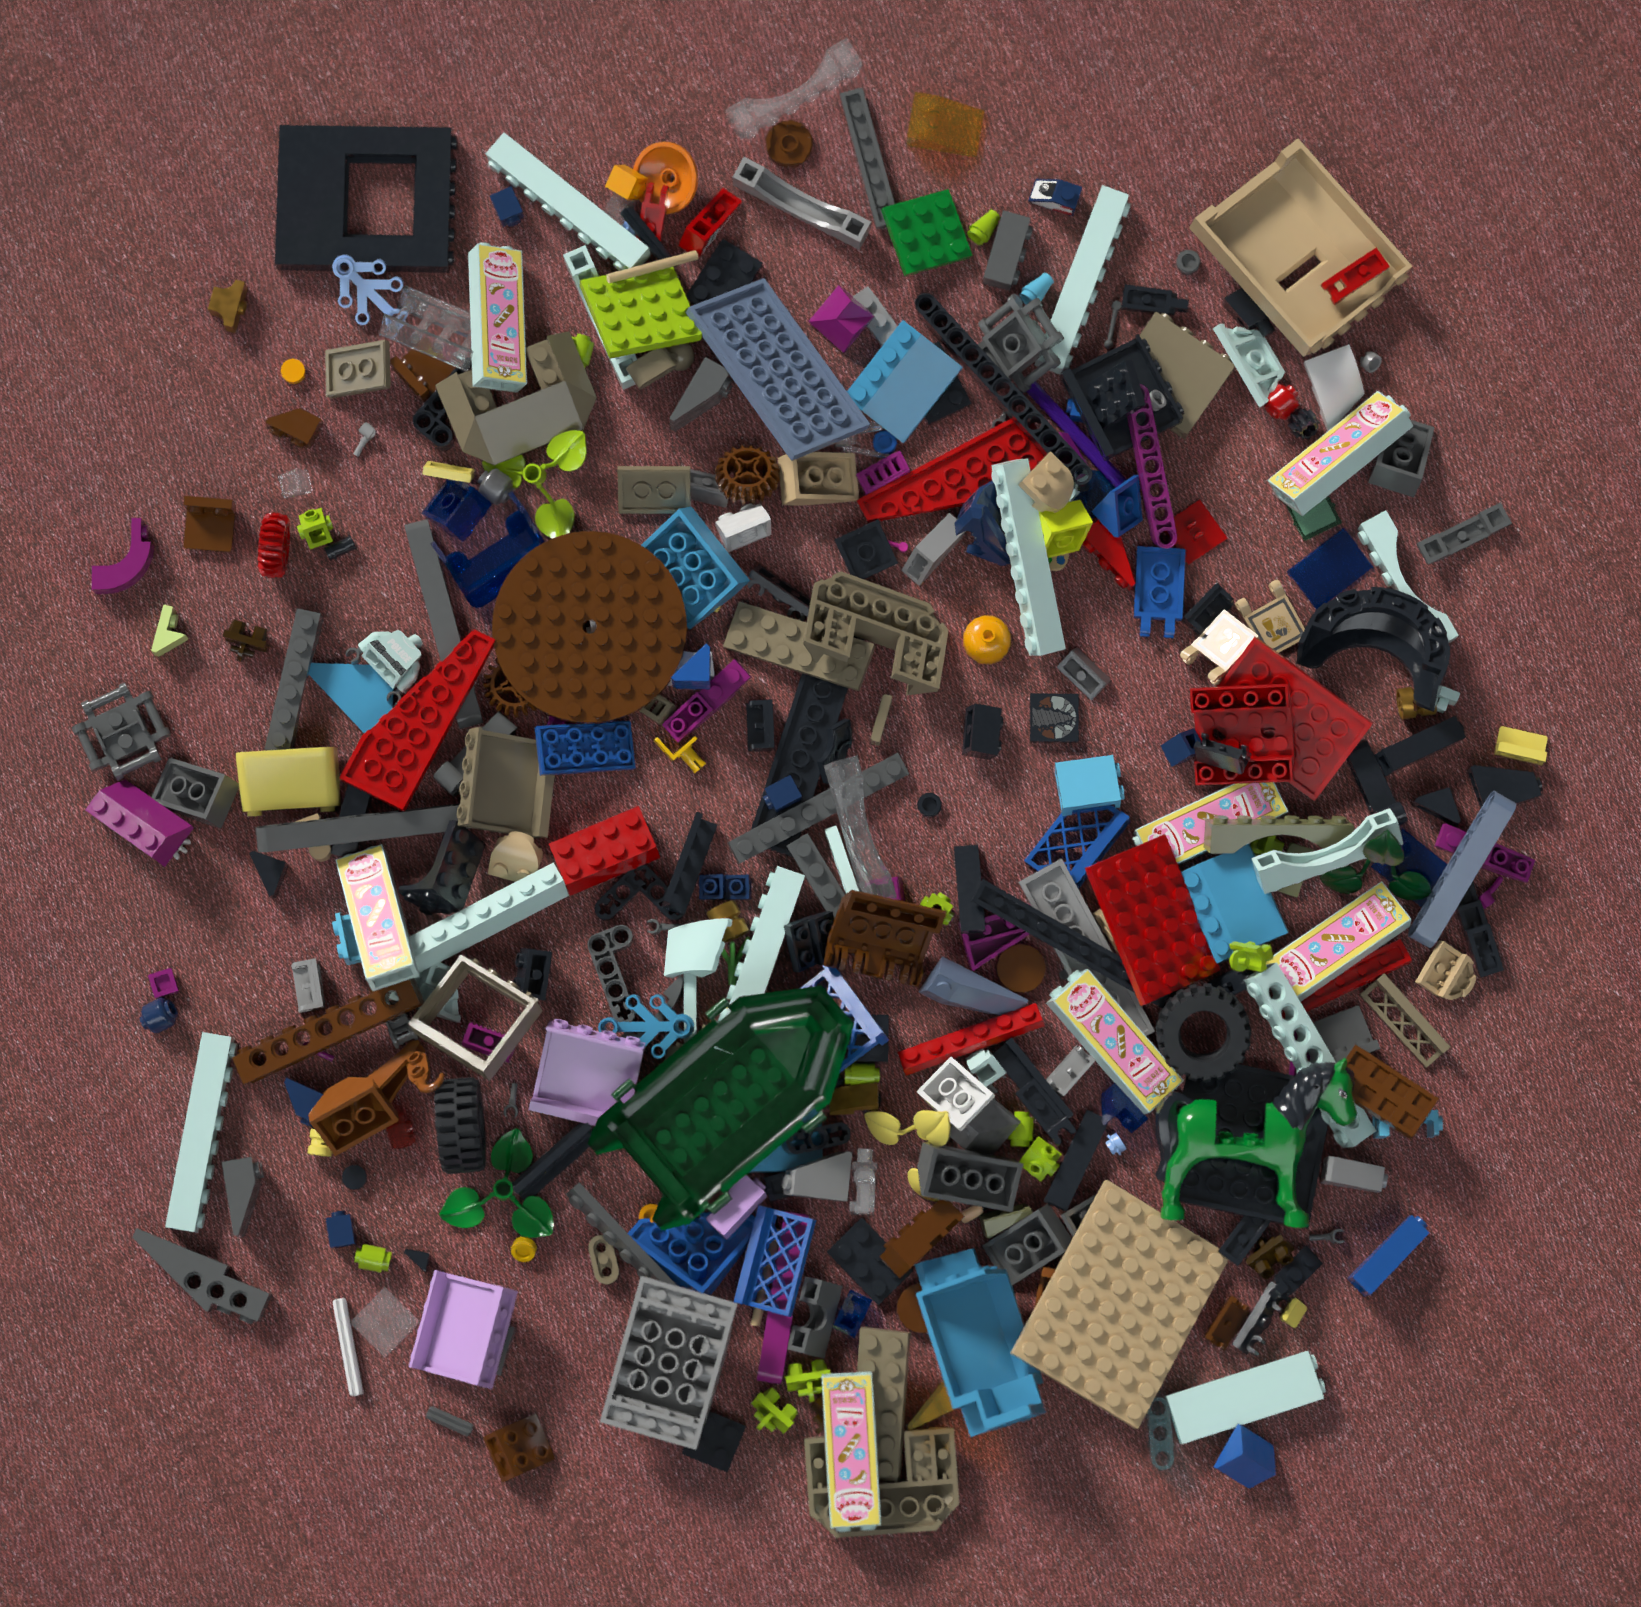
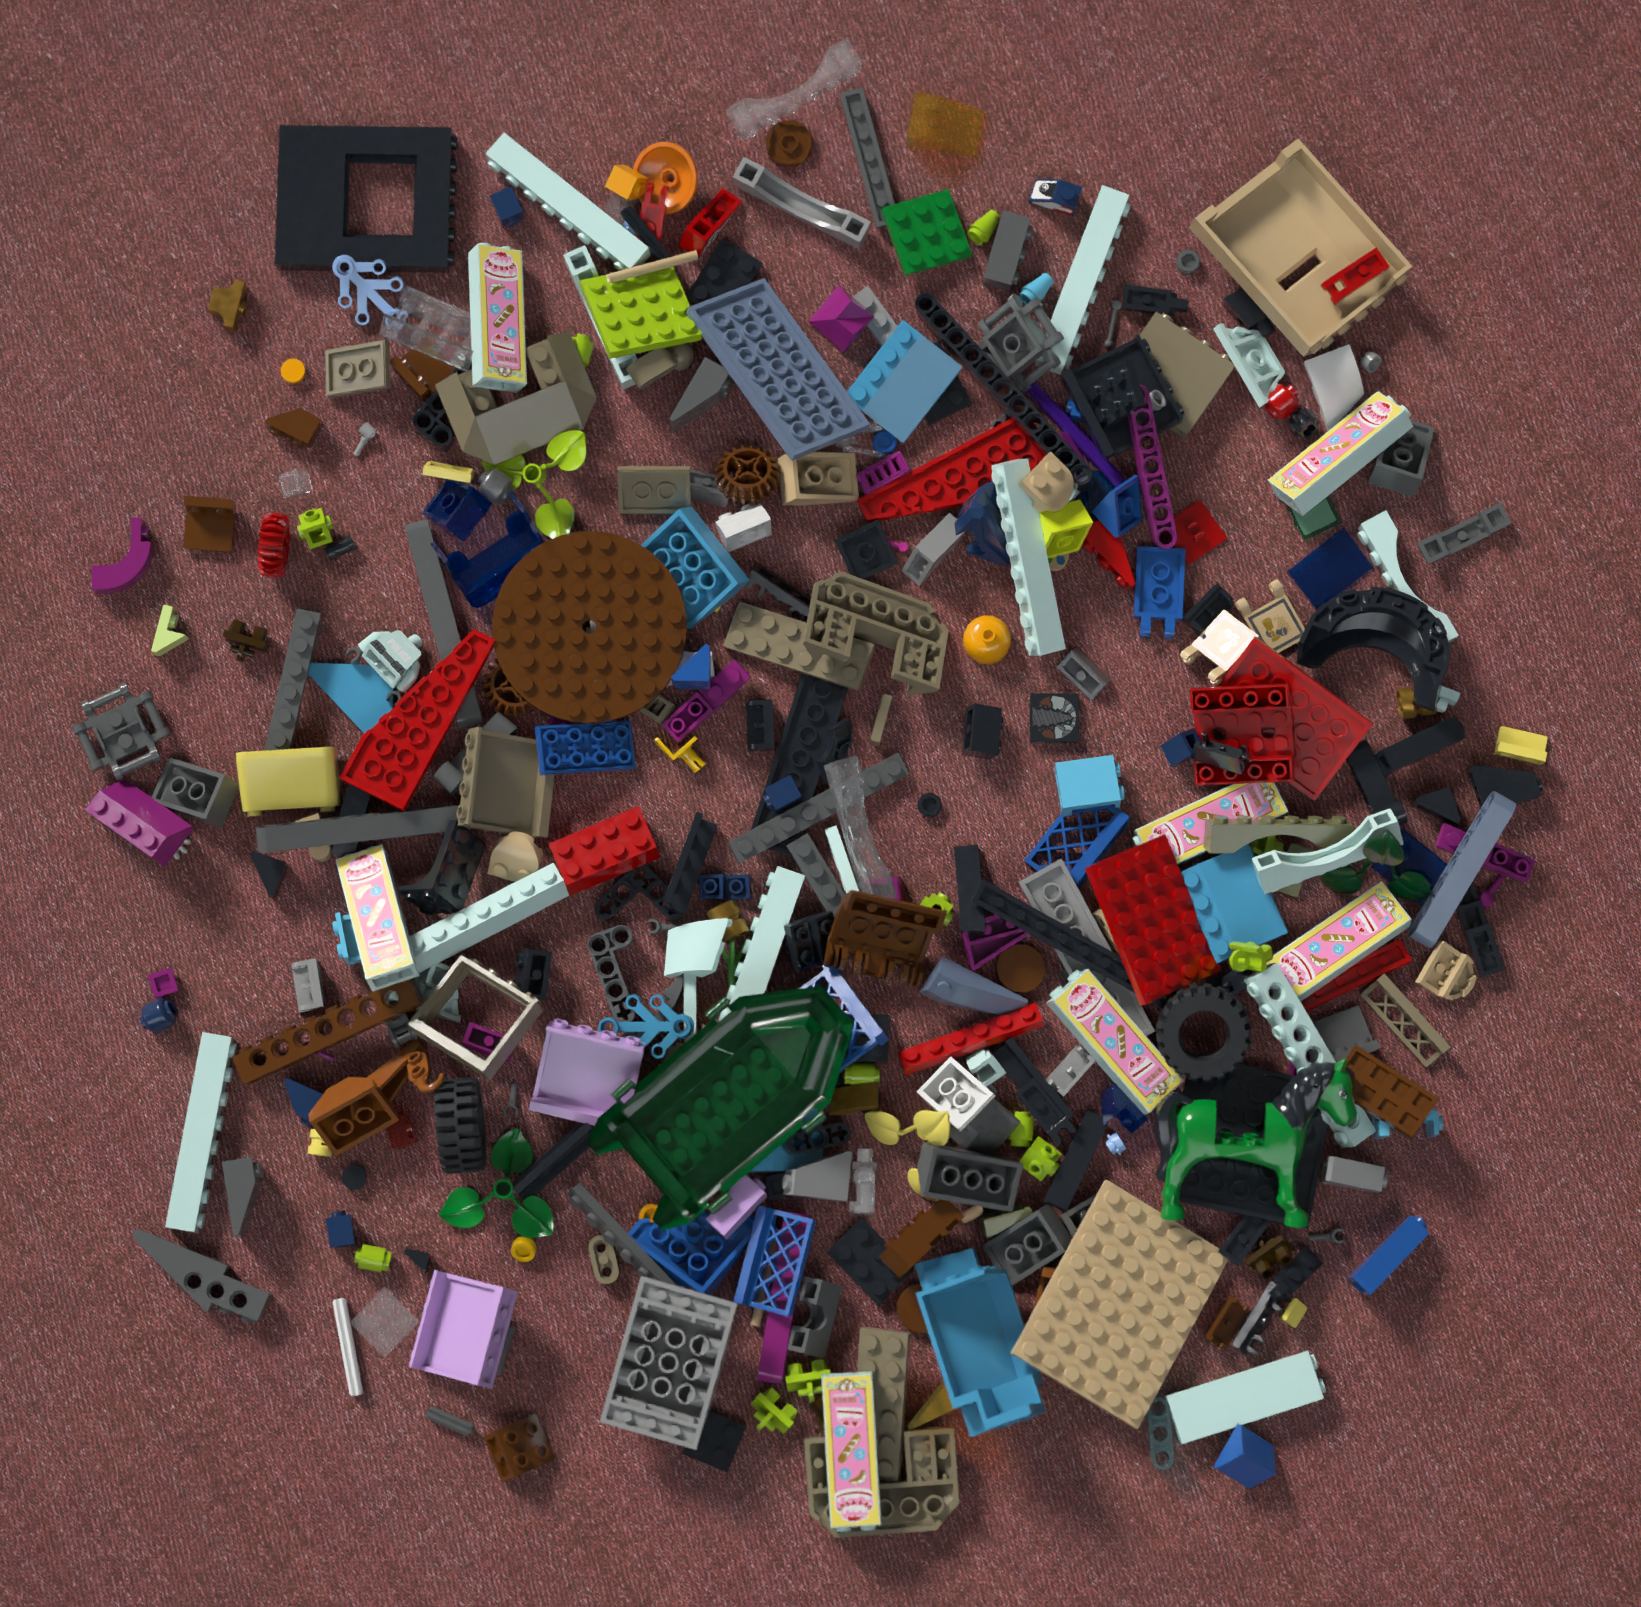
clear blue slope [832,1289,872,1338] -> none

